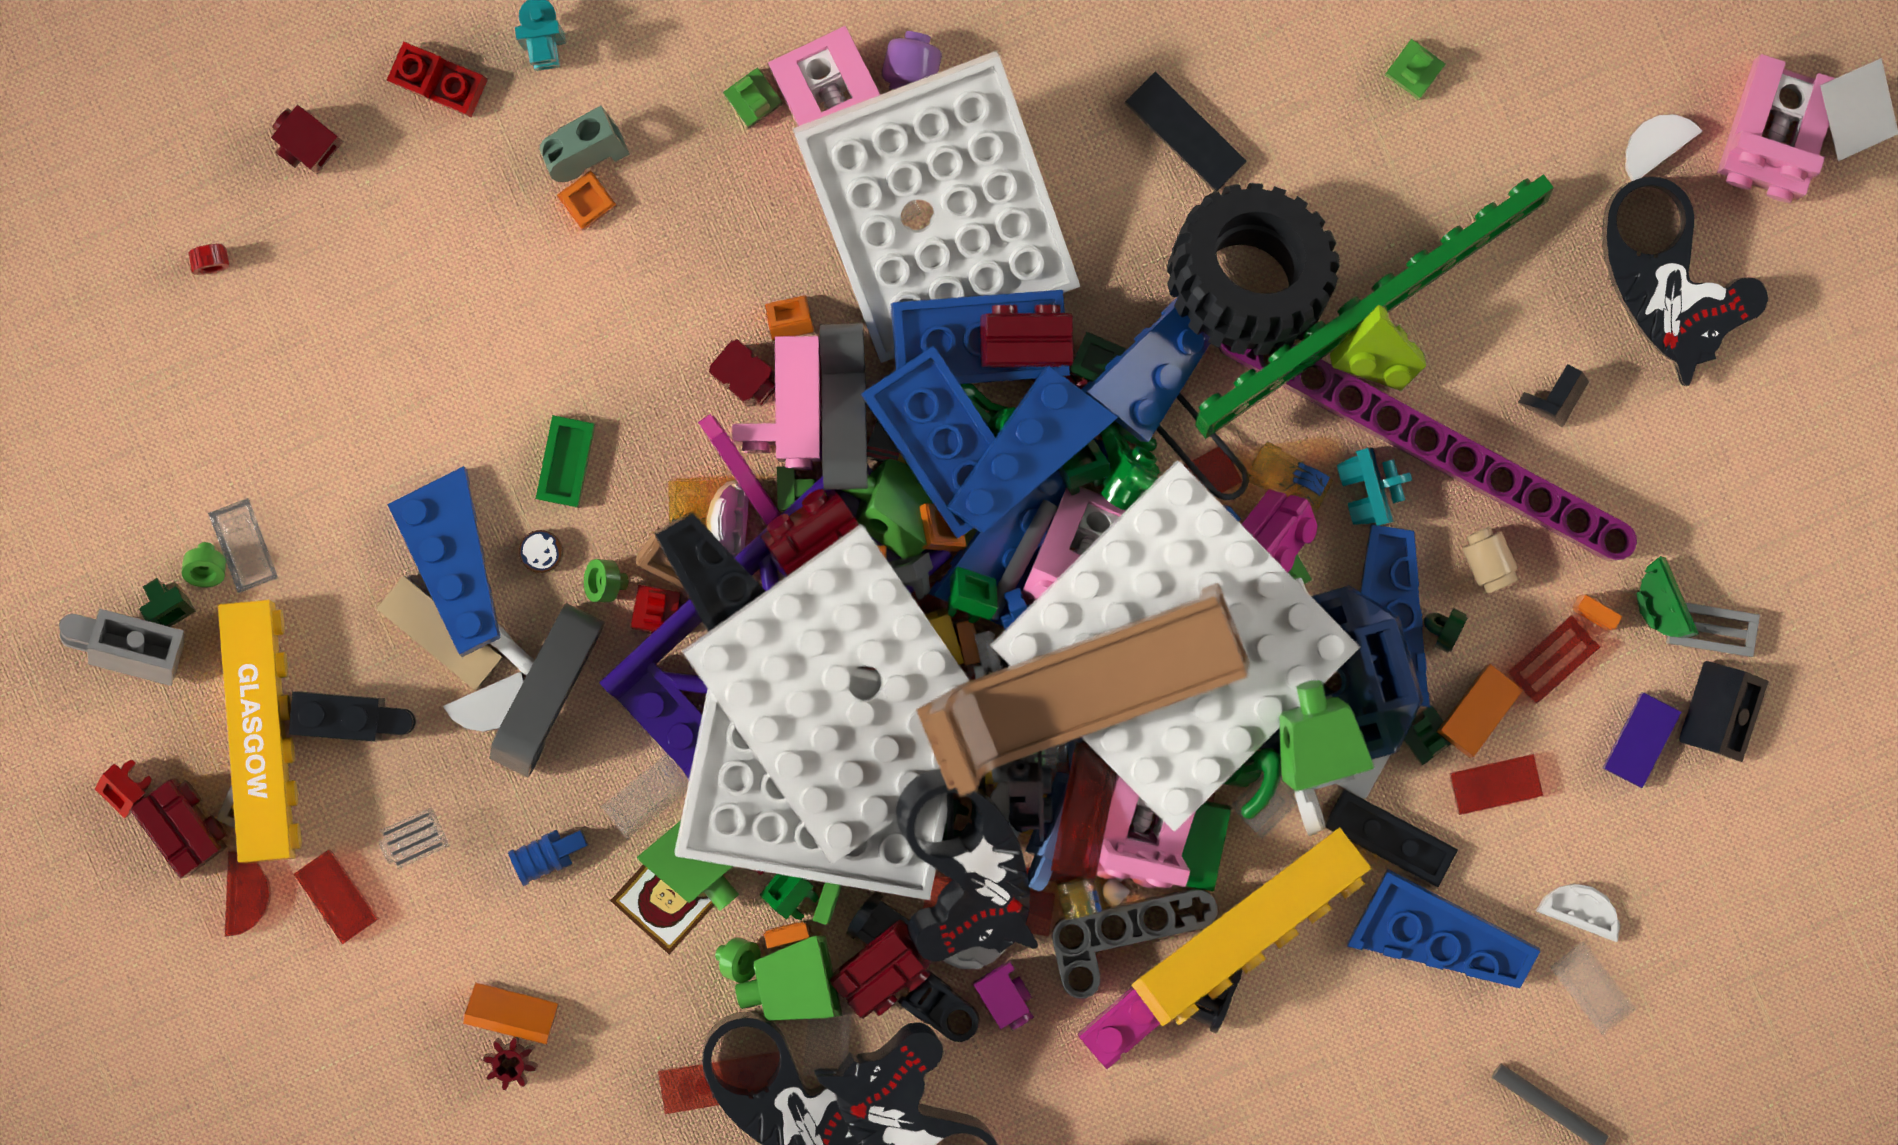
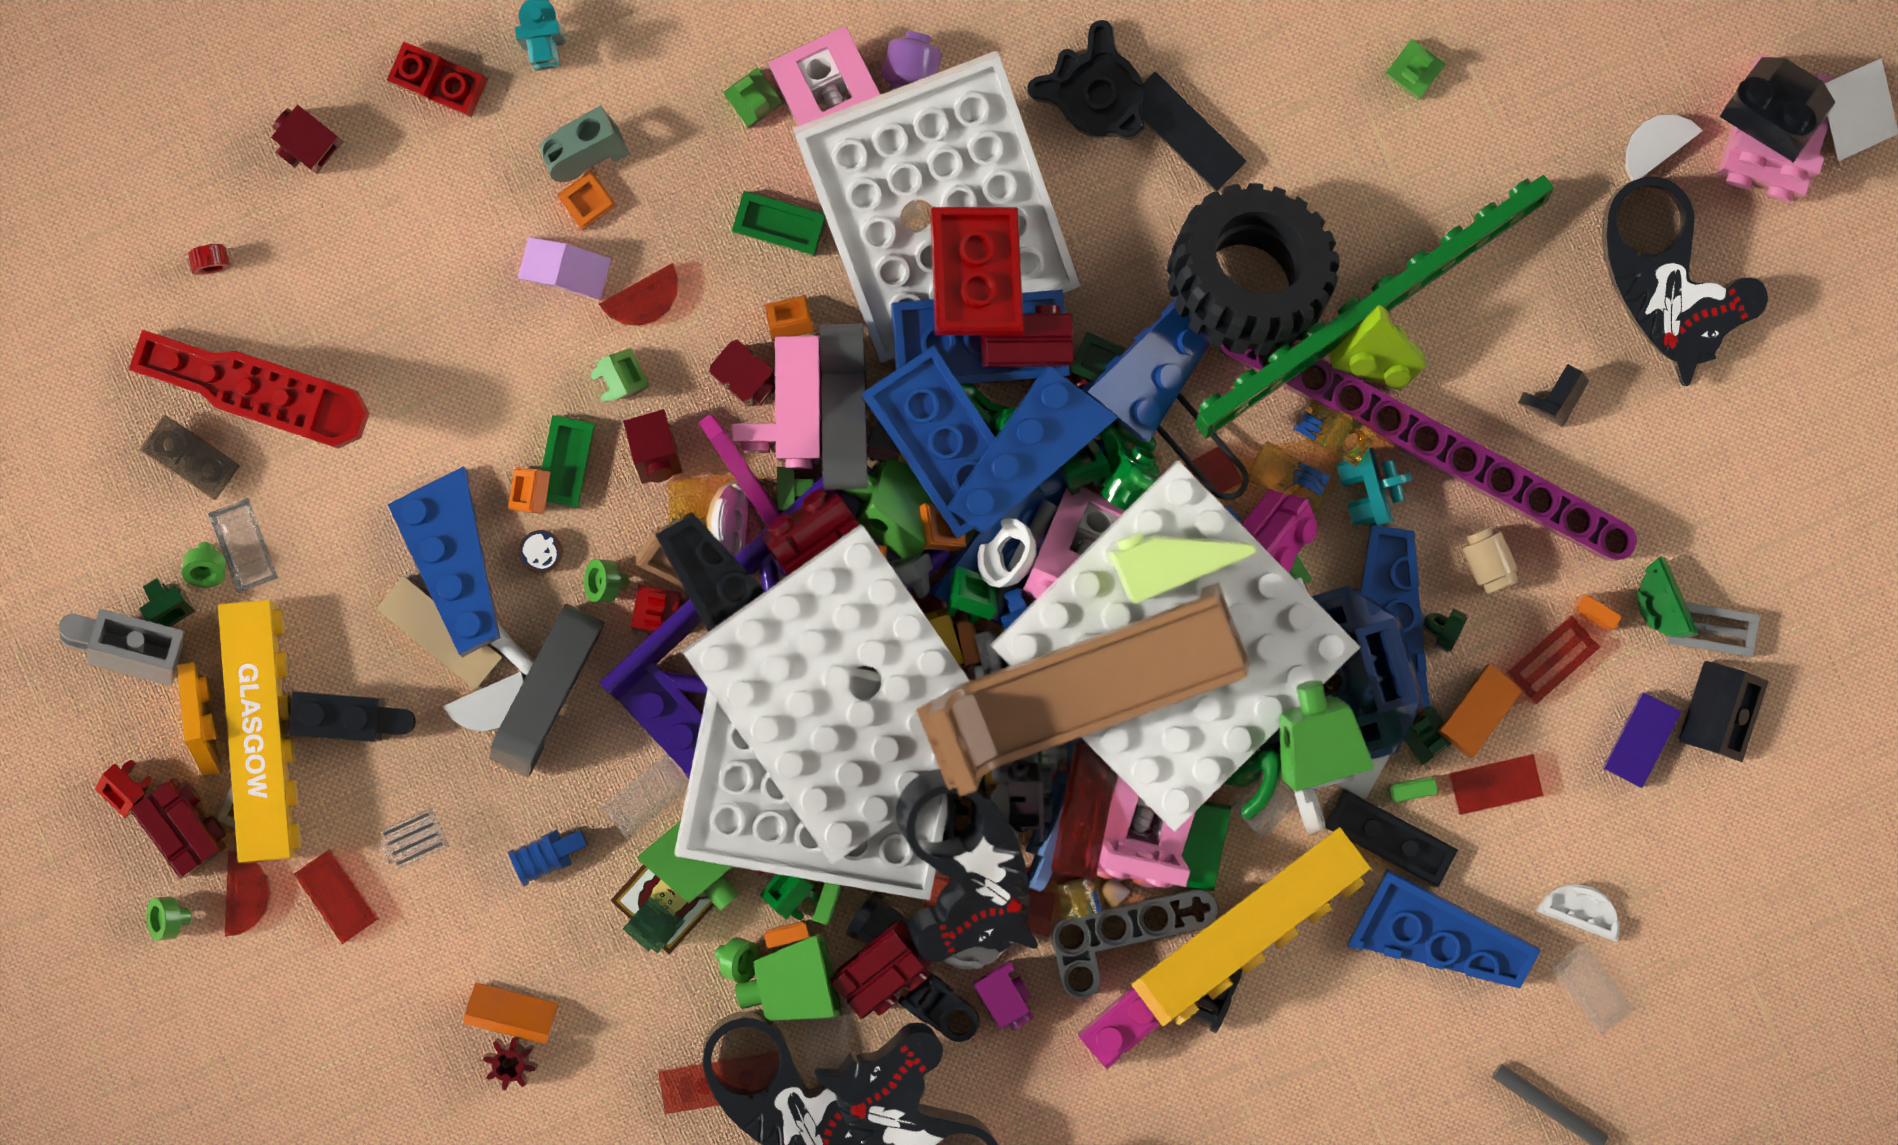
none -> red piece [129,330,370,449]
none -> clear smoke slope [139,415,240,501]
none -> bright green tile [146,896,191,941]
none -> light orange wing [177,662,220,776]
none -> orange tile [508,467,551,514]
none -> lavender slope [518,237,612,300]
none -> bright green tile [591,348,650,402]
none -> clear red tile [598,263,679,327]
none -> clear green brick [622,893,686,954]
none -> dark red brick [623,409,683,484]
none -> green tile [732,190,826,257]
none -> red tile [930,207,1024,335]
none -> white piece [978,518,1037,587]
none -> black tile [1027,20,1145,140]
none -> yellowish green slope [1109,532,1257,604]
none -> clear yellow leg [1292,400,1377,467]
none -> bright green tile [1389,777,1438,802]
none -> black slope [1720,57,1835,163]

